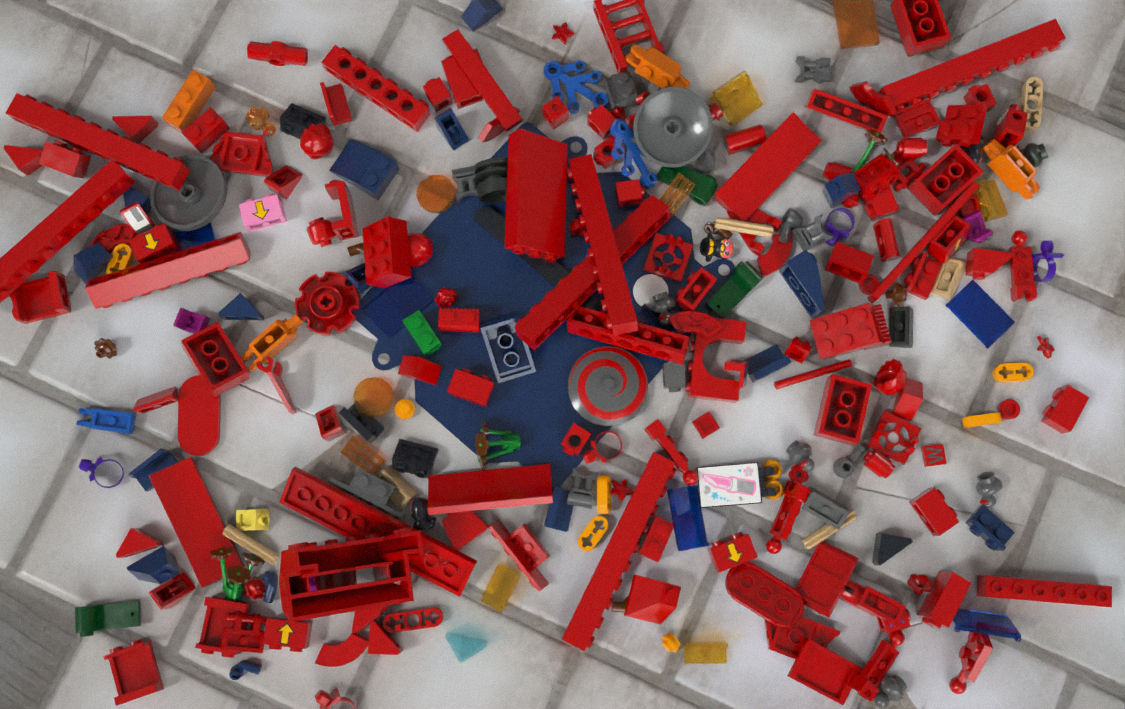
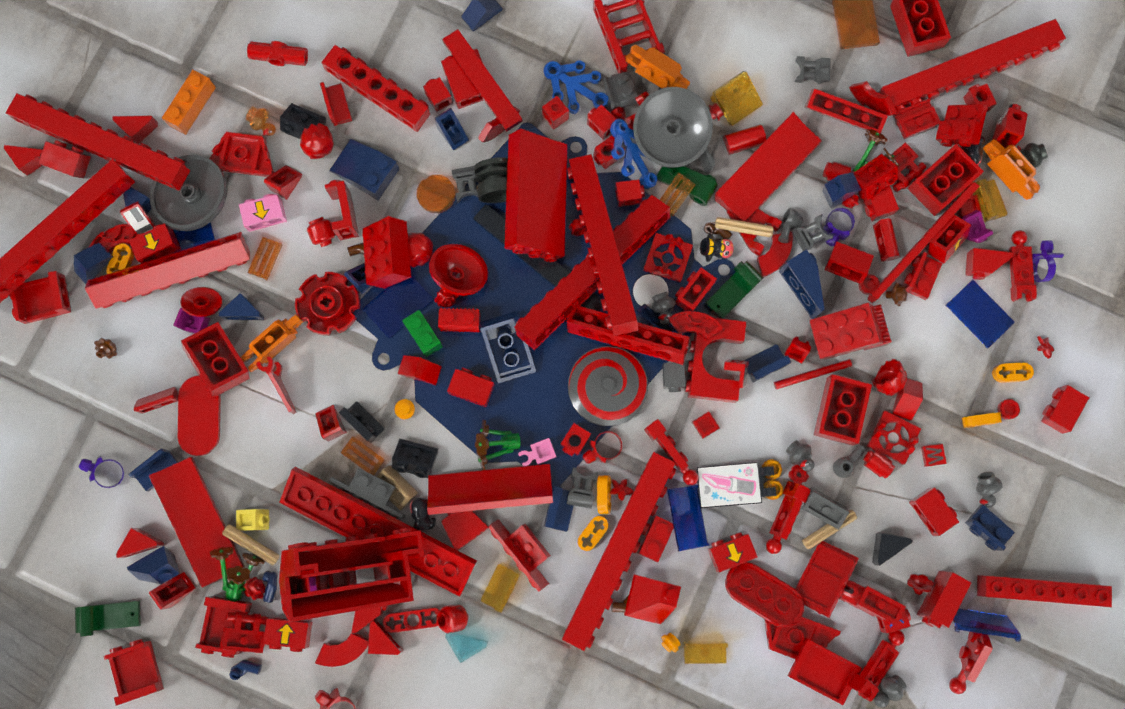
blue hinge [76,408,136,434] -> none
red brick [182,107,230,154] -> none
clear orange tile [353,377,394,417] -> none
red plant [552,22,574,44] -> none
pearl dark grey slope [889,307,913,348] -> none
red brick [896,138,928,158] -> none
tan slope [931,258,966,301] -> none
tan beam [1021,77,1043,133] -> none
none -> red dish [180,287,222,317]
none -> clear orange tile [248,237,282,280]
none -> red dish [429,244,488,296]
none -> red head [436,604,469,633]
none -> bright pink plate [518,438,556,466]

